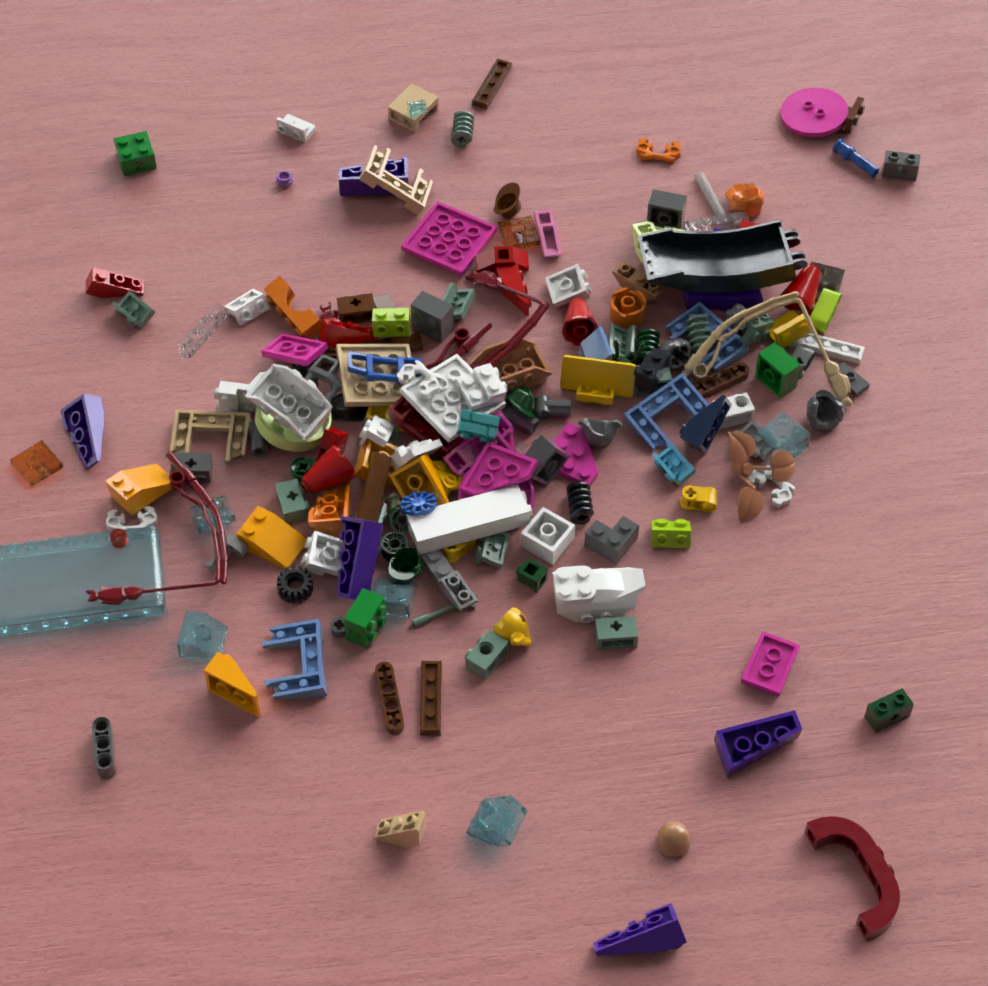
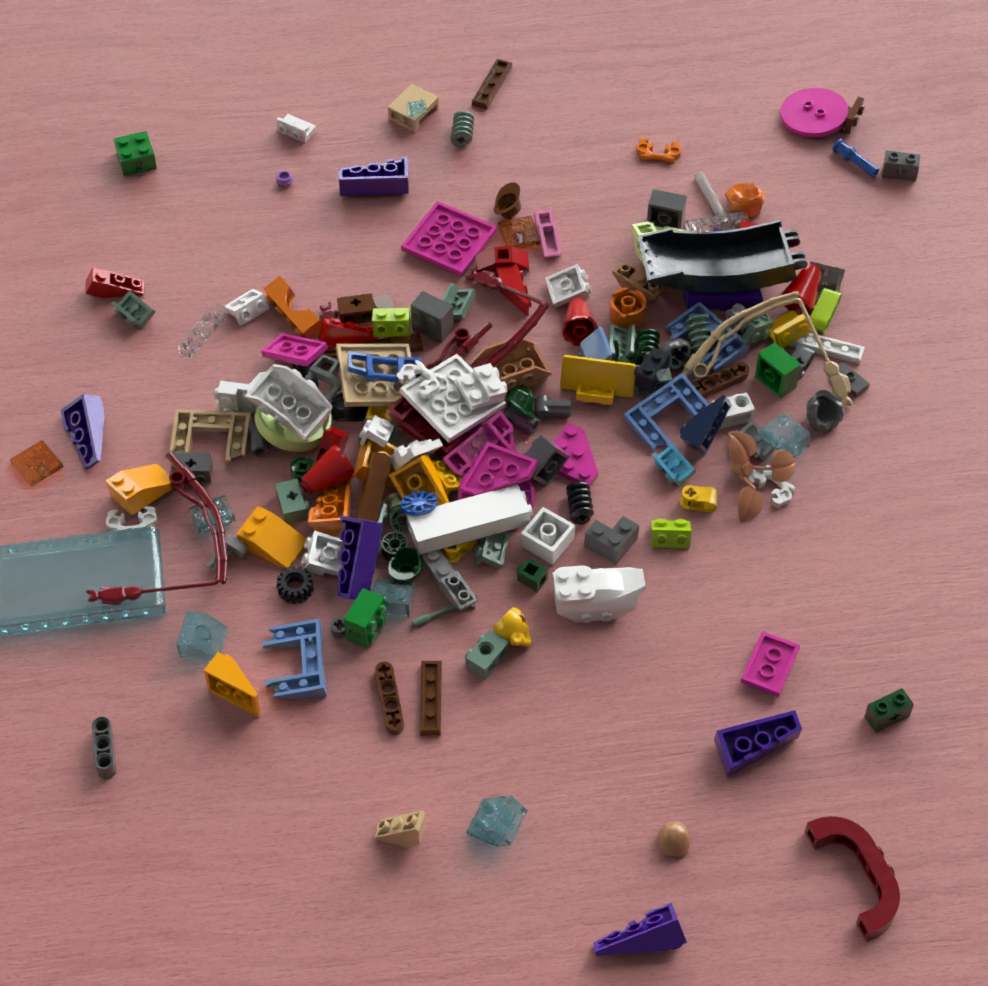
clear red bush [109,528,128,548] -> none
tan wedge [359,145,433,215] -> none
teal brick [456,409,500,443] -> none
dark grey hair [578,418,622,447] -> none
sand green brick [595,615,638,650] -> none

